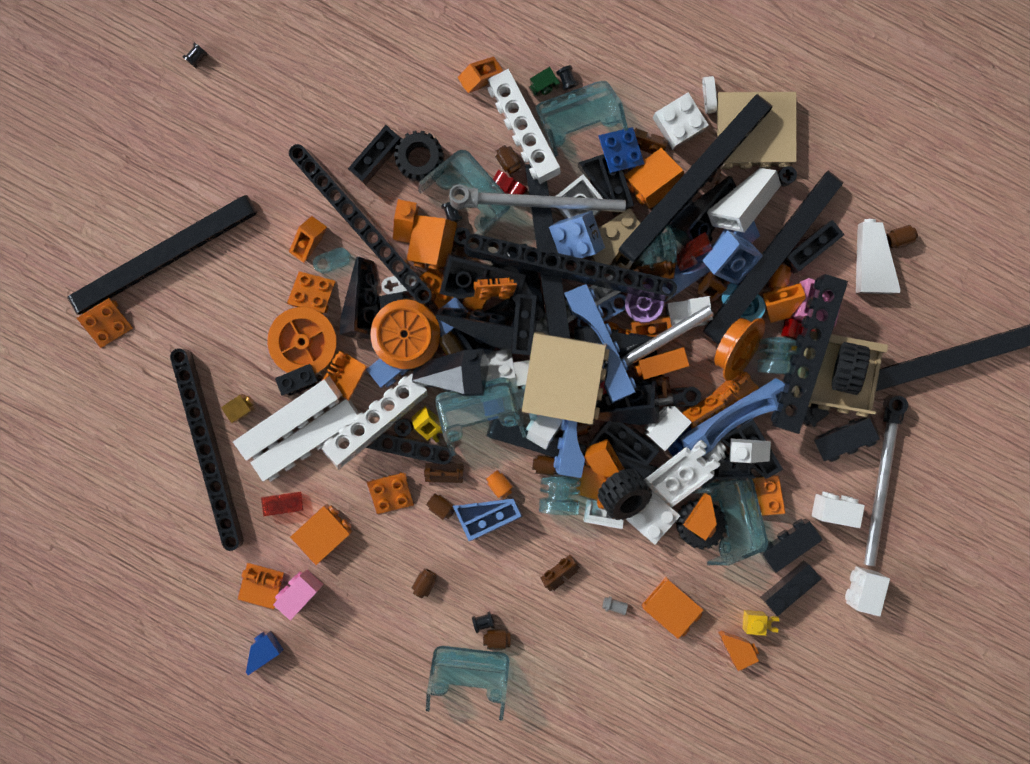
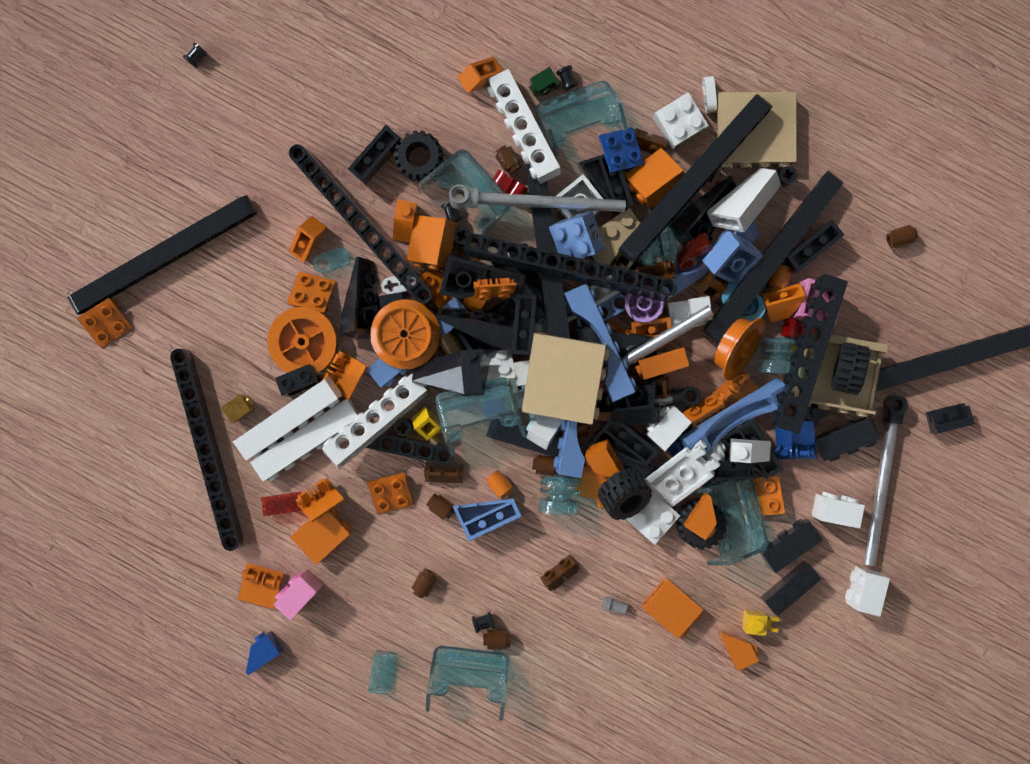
white hinge [583,499,624,529] -> none
white slope [856,219,900,294] -> none
none -> orange hinge [295,478,345,522]
none -> clear light blue hinge [368,650,397,694]
none -> blue hinge [775,421,817,459]
none -> black hinge [925,403,975,434]

